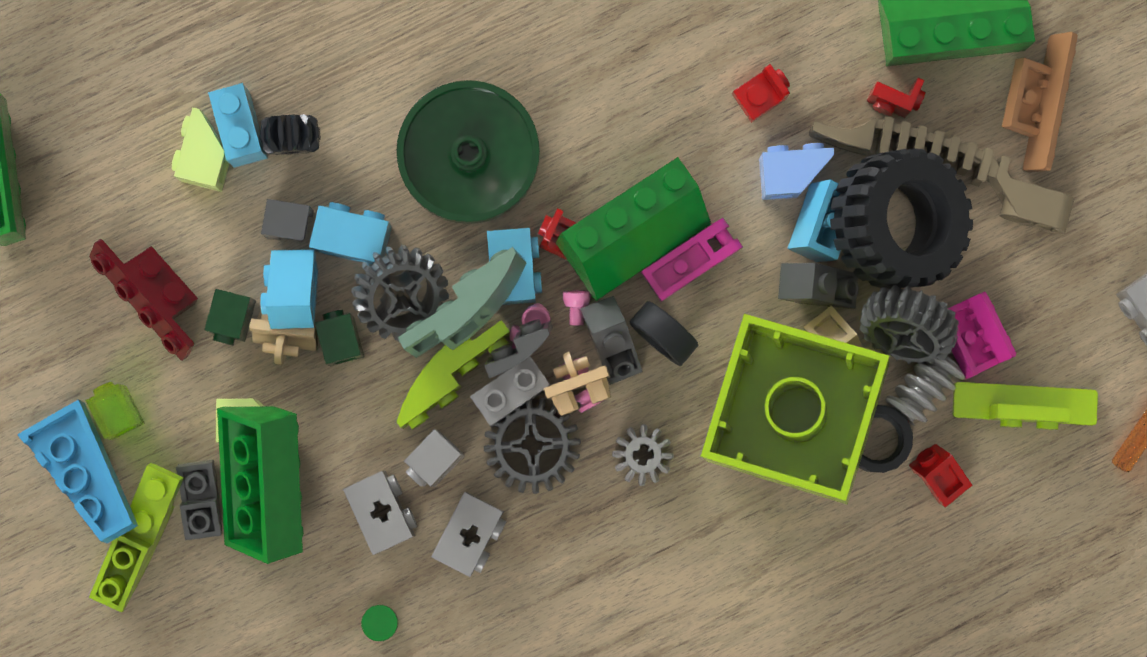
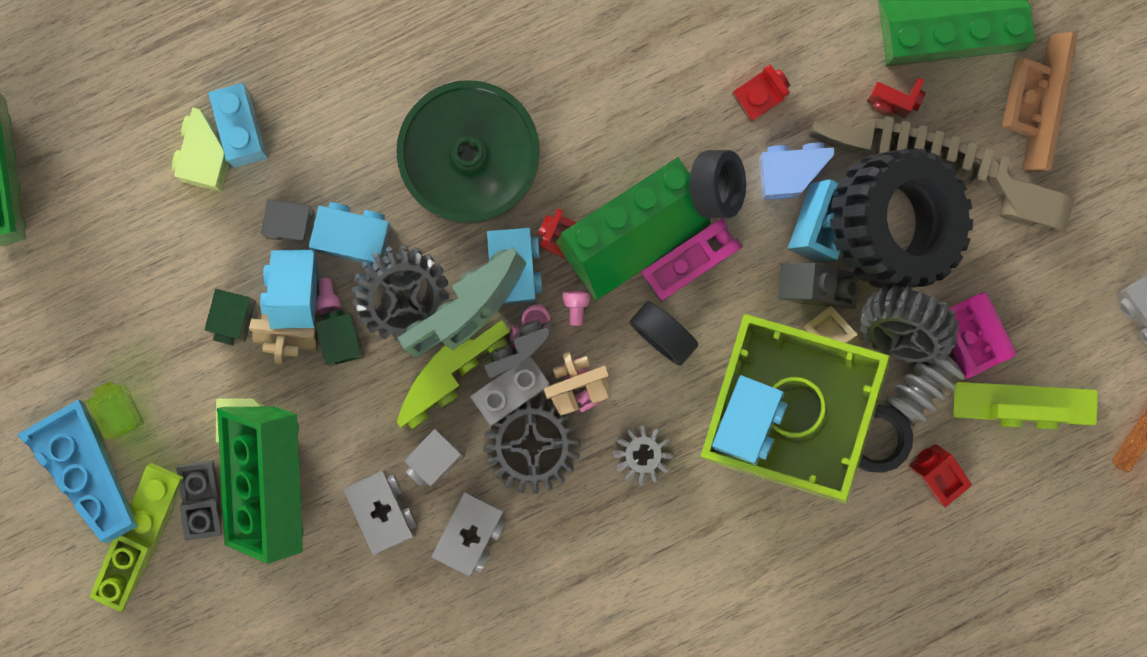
dark red bracket [89,239,198,361] -> none
black gear [260,114,321,155] -> none
green tile [361,605,398,641] -> none
dark grey slope [580,296,643,385] -> none
none -> bright pink piece [315,278,343,316]
none -> black tyre [689,150,746,218]
none -> medium azure brick [712,375,788,466]

